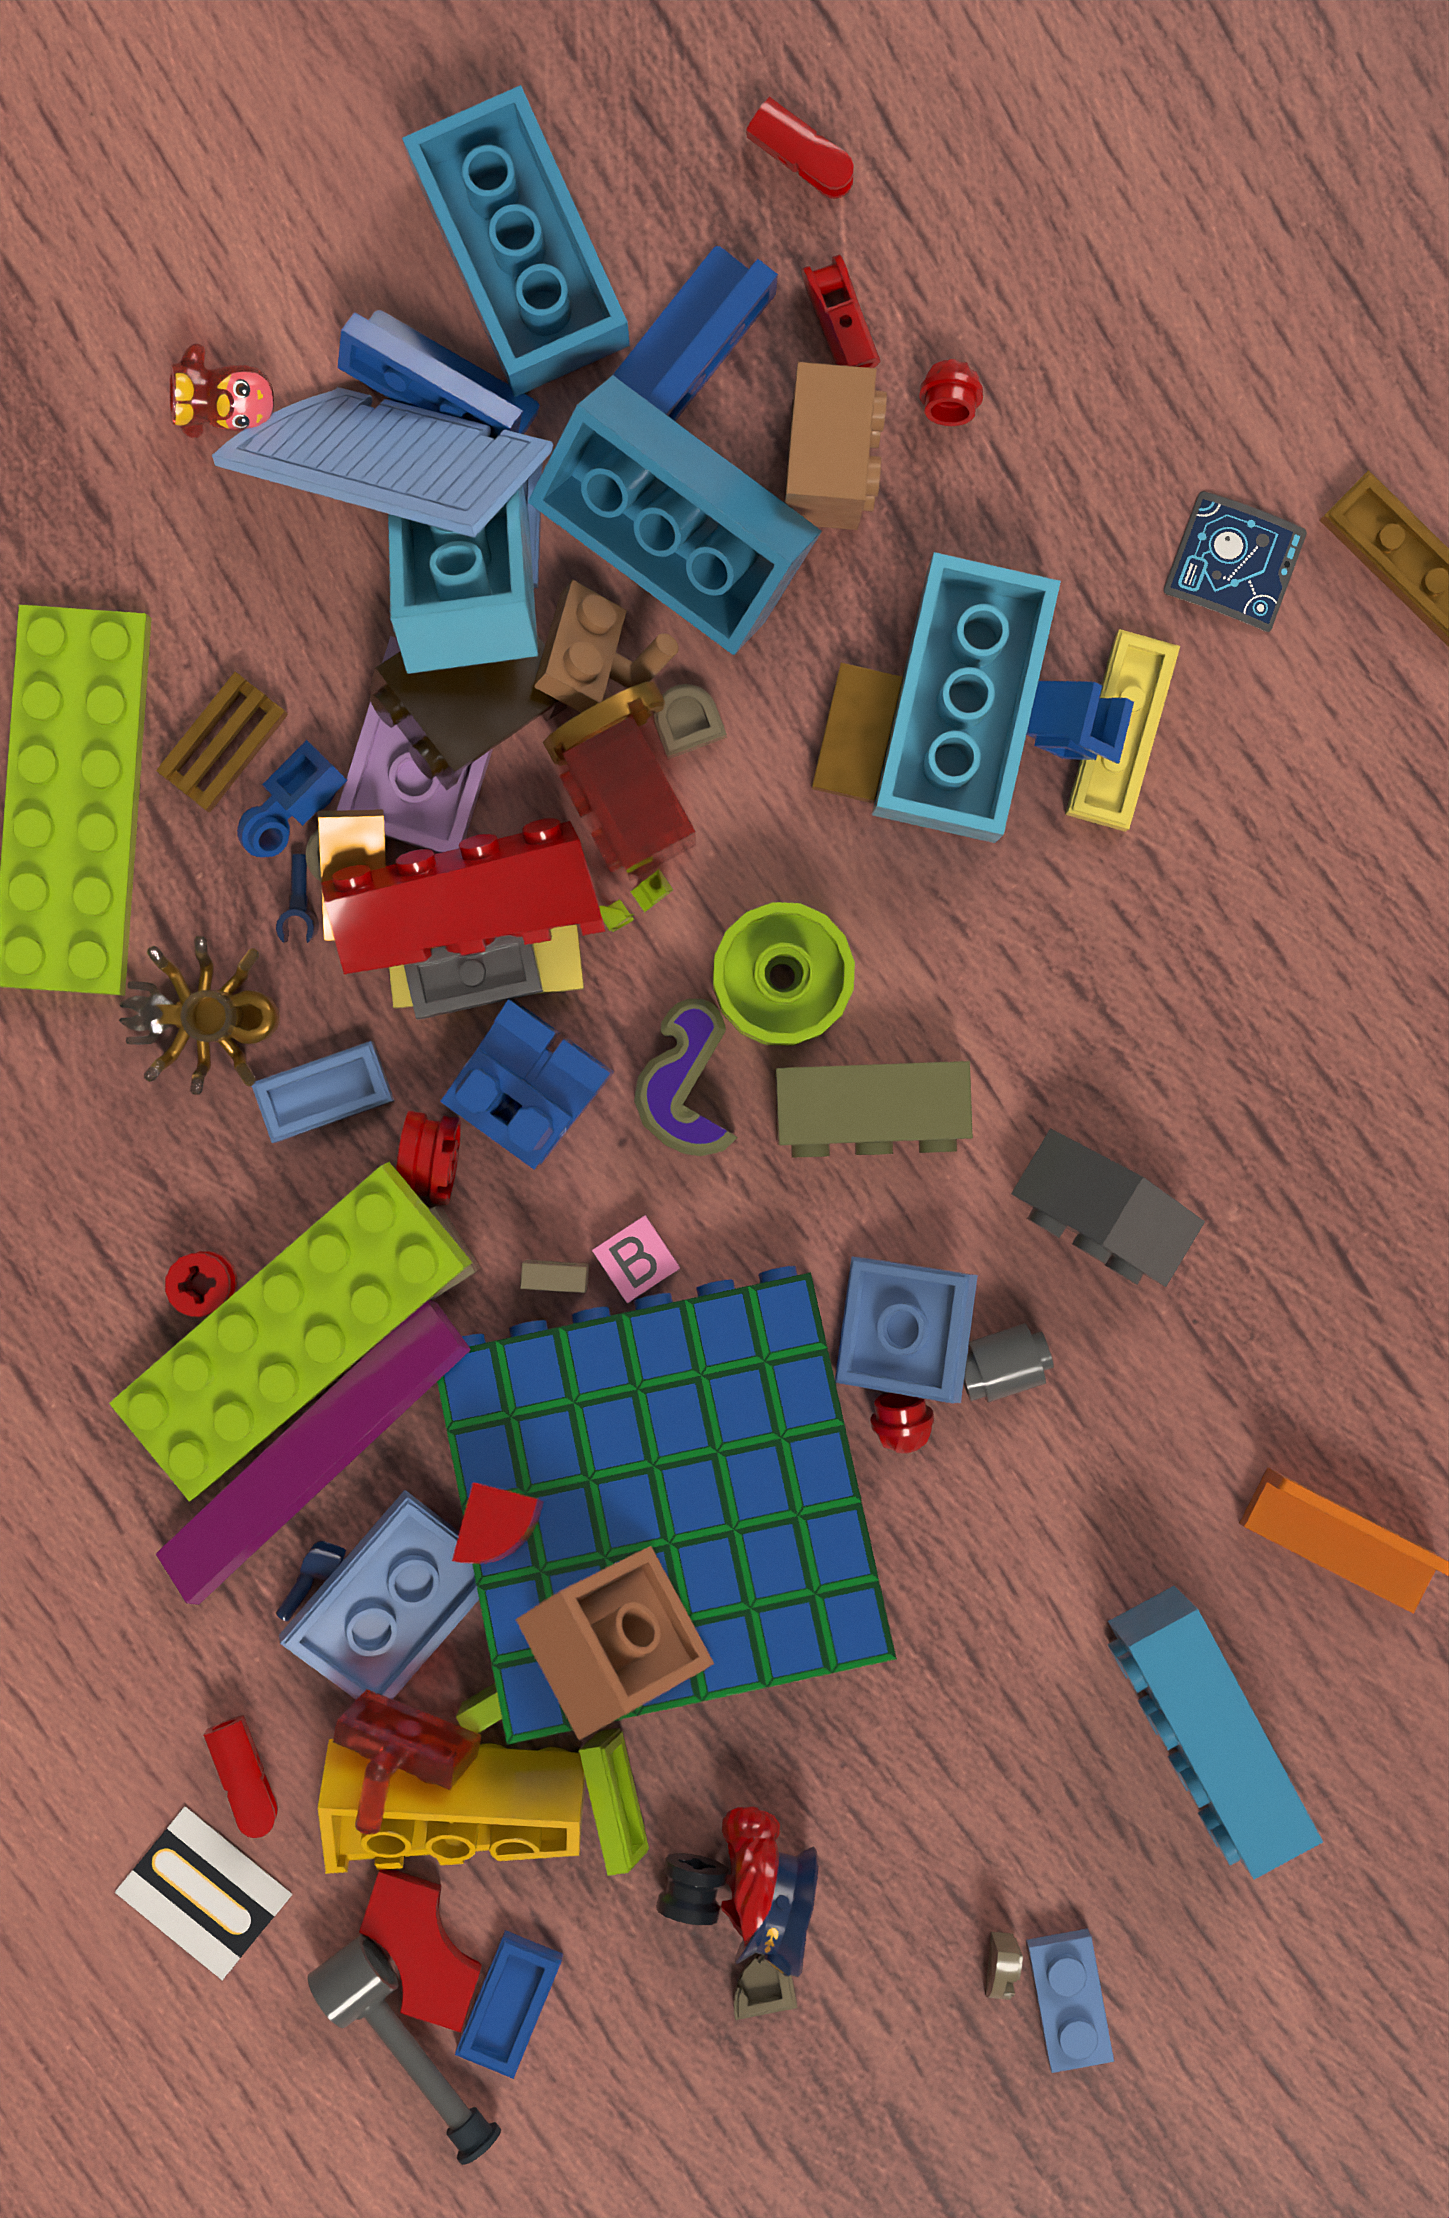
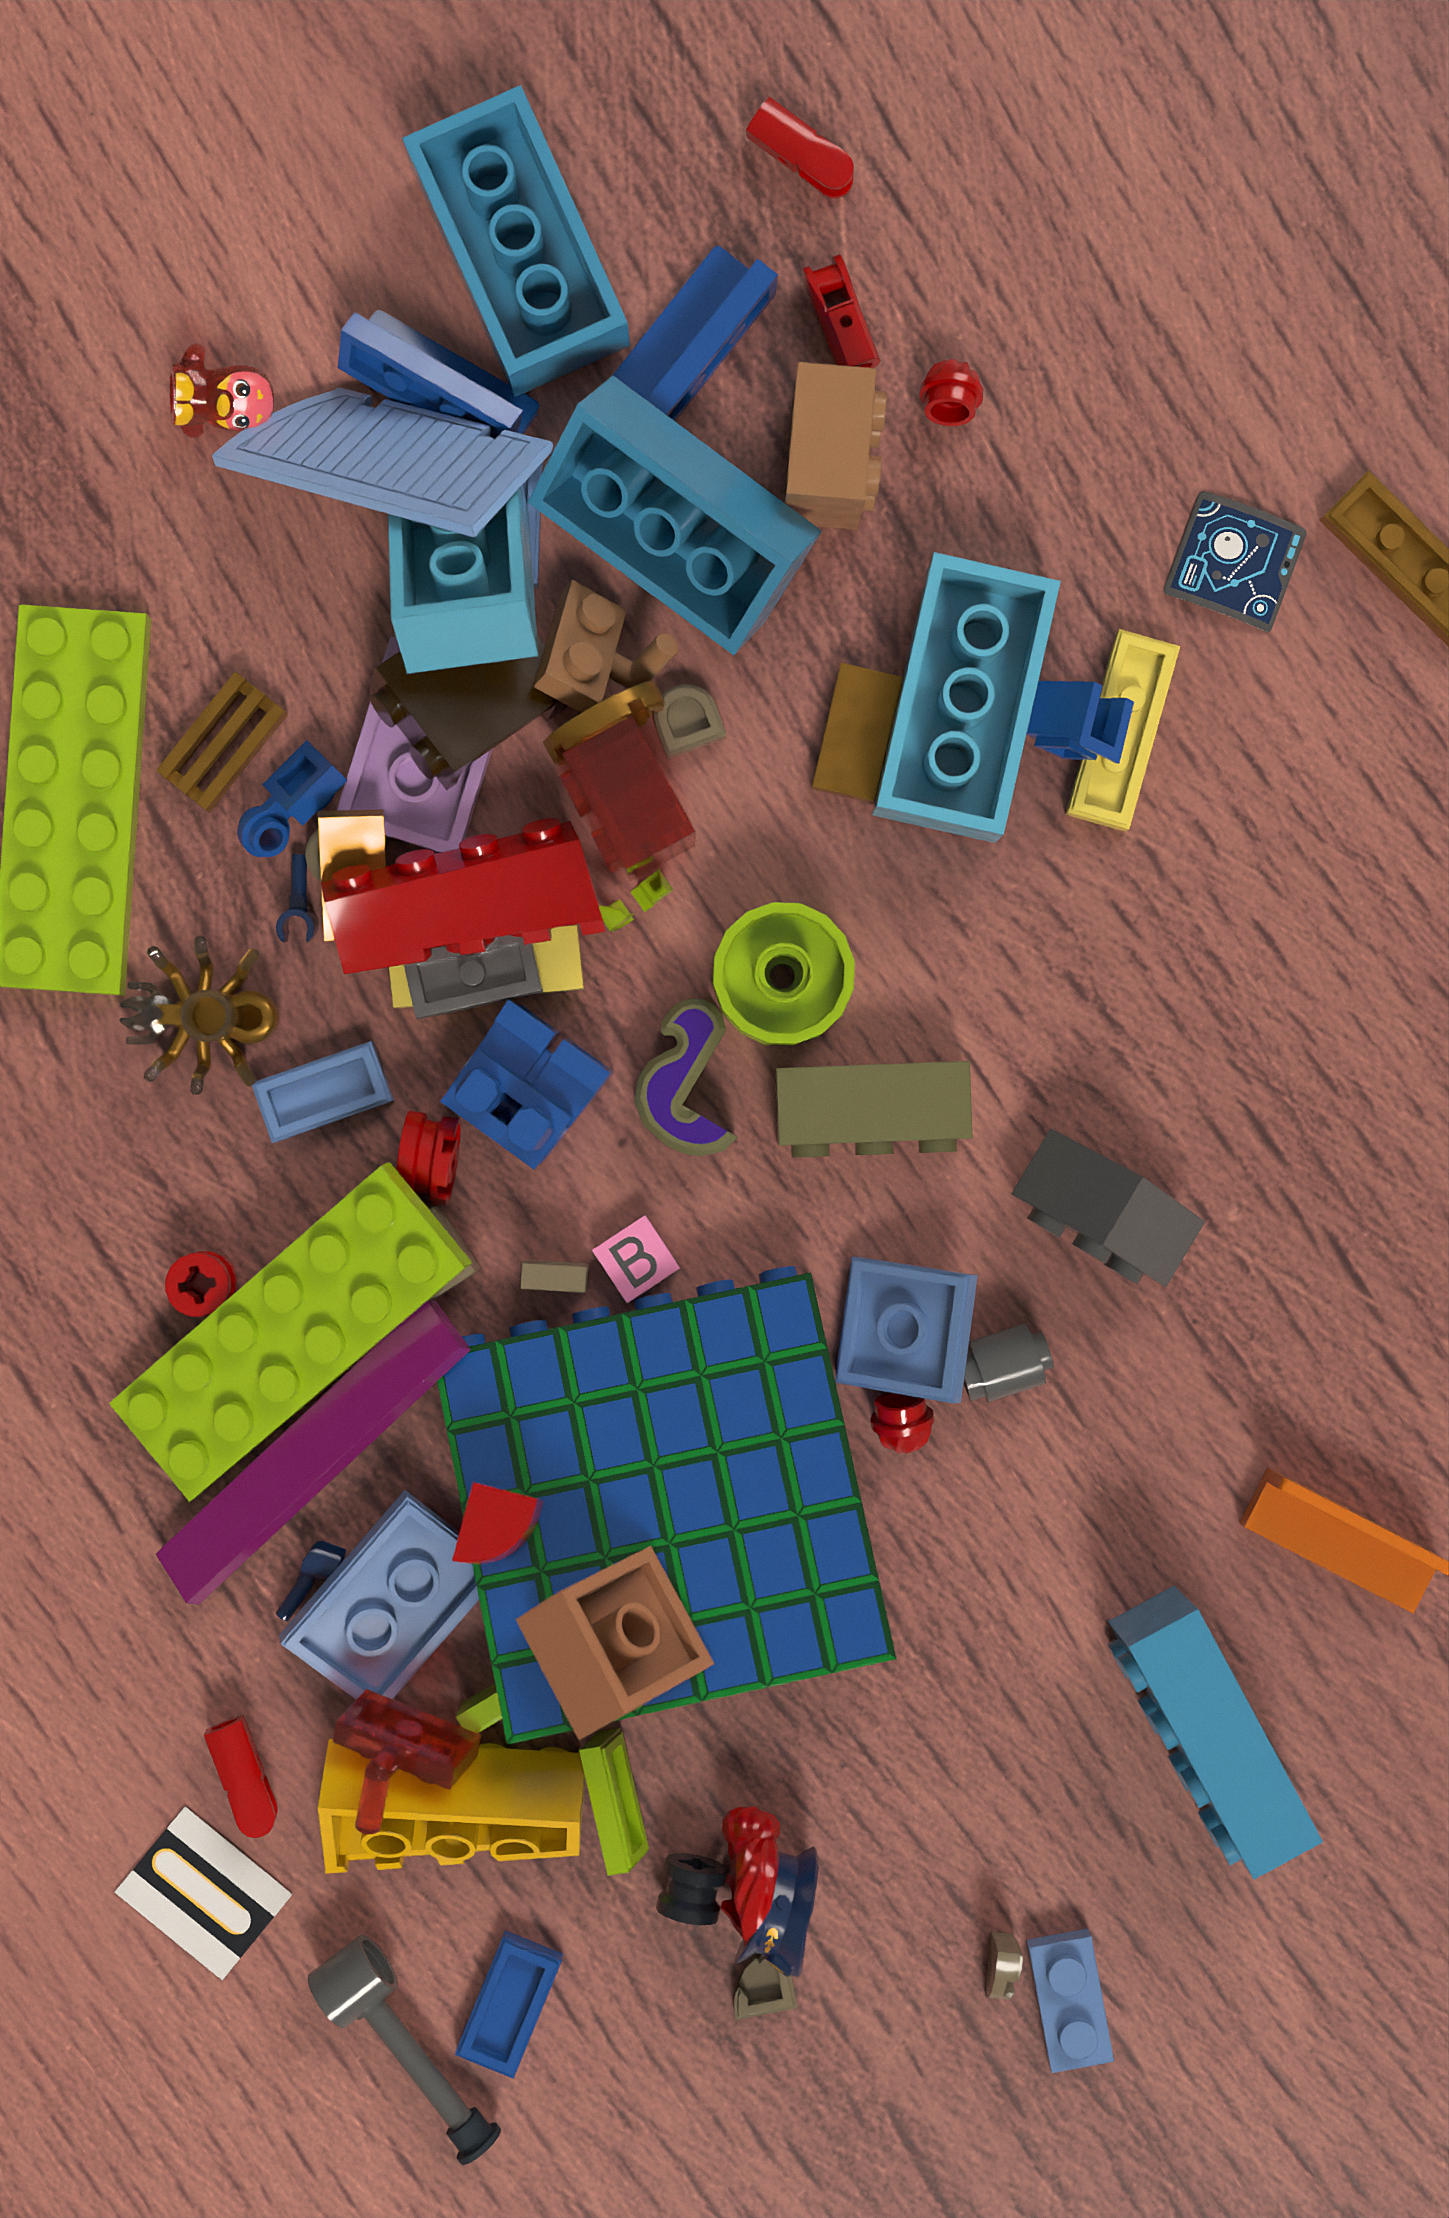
red tile [359,1869,482,2033] -> none

